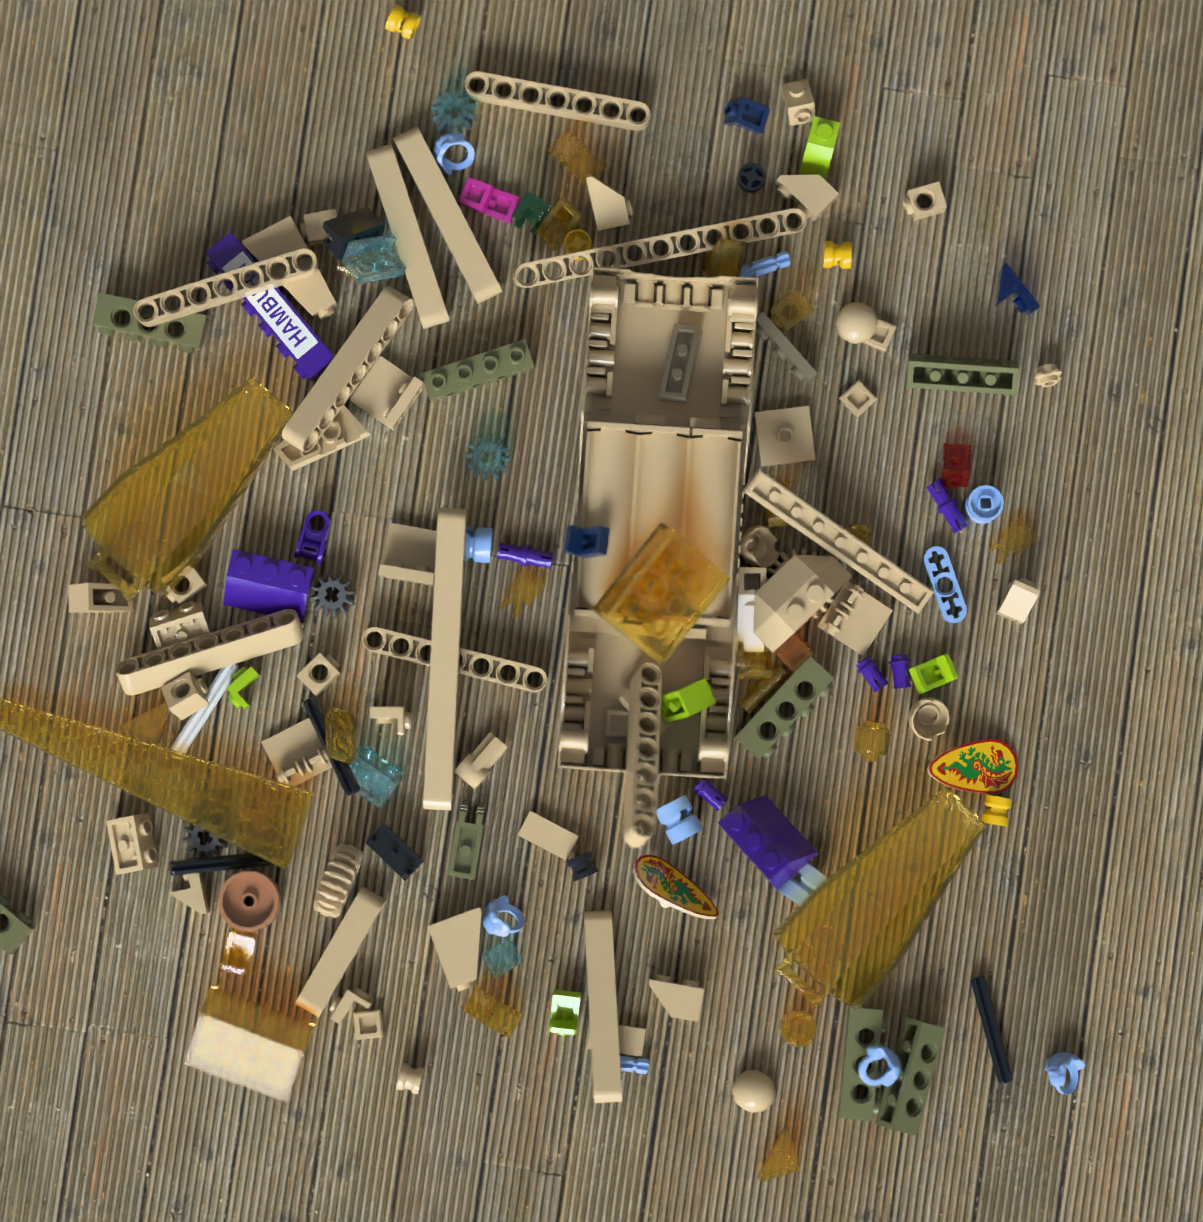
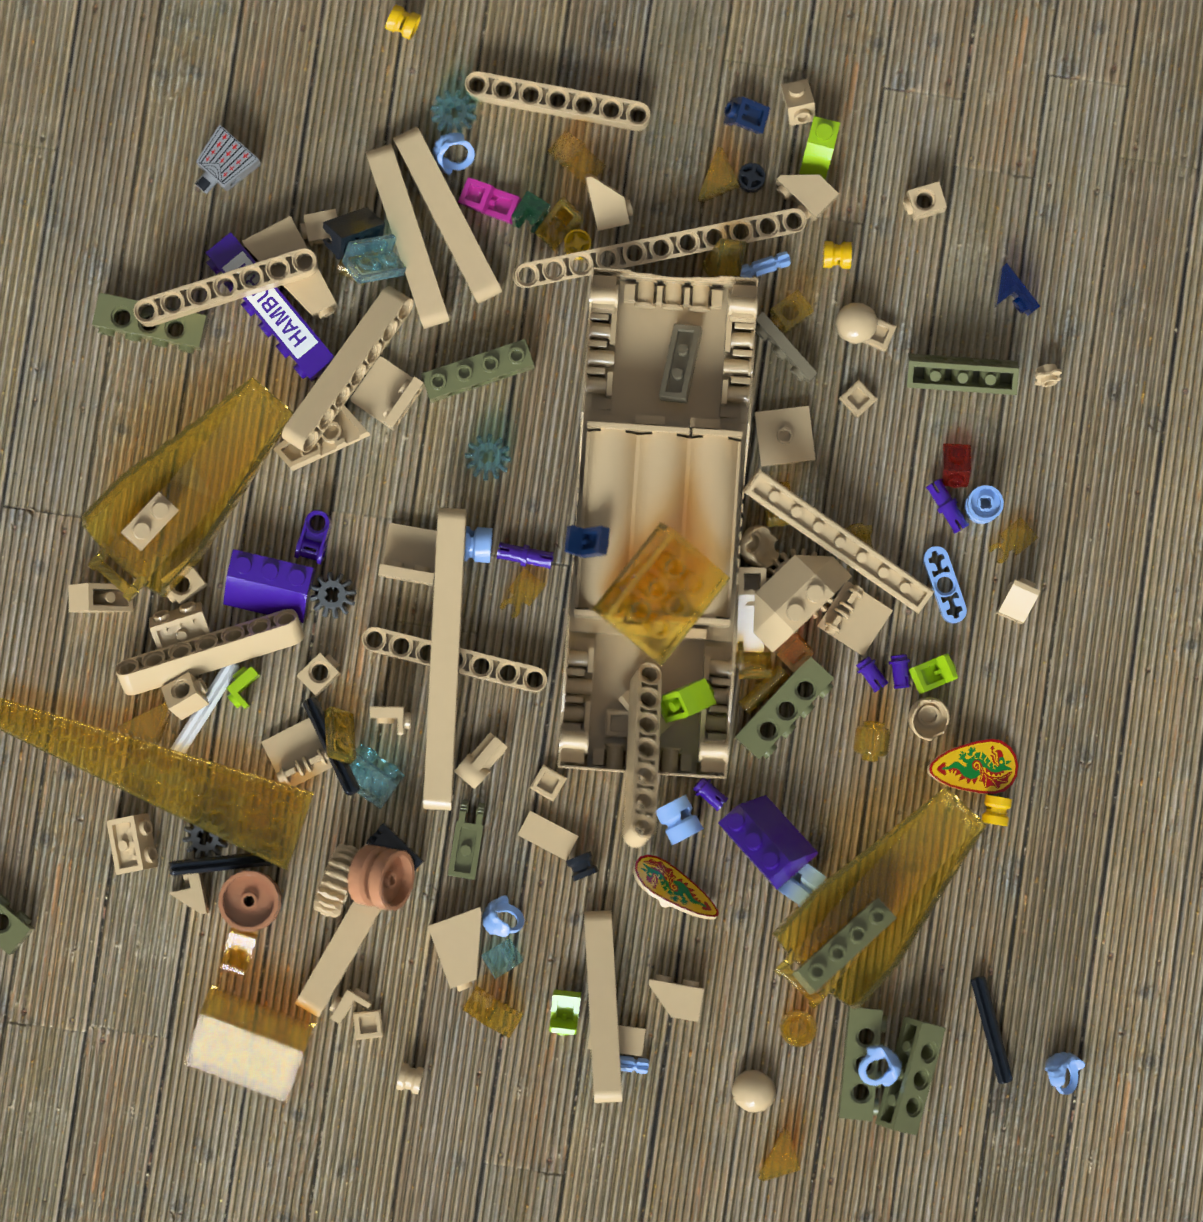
none -> tan plate [121,492,179,551]
none -> light grey torso [194,125,261,194]
none -> nougat wheel [348,844,415,911]
none -> tan tile [530,764,567,802]
none -> clear yellow slope [697,146,739,203]
none -> olive brick [792,897,896,994]

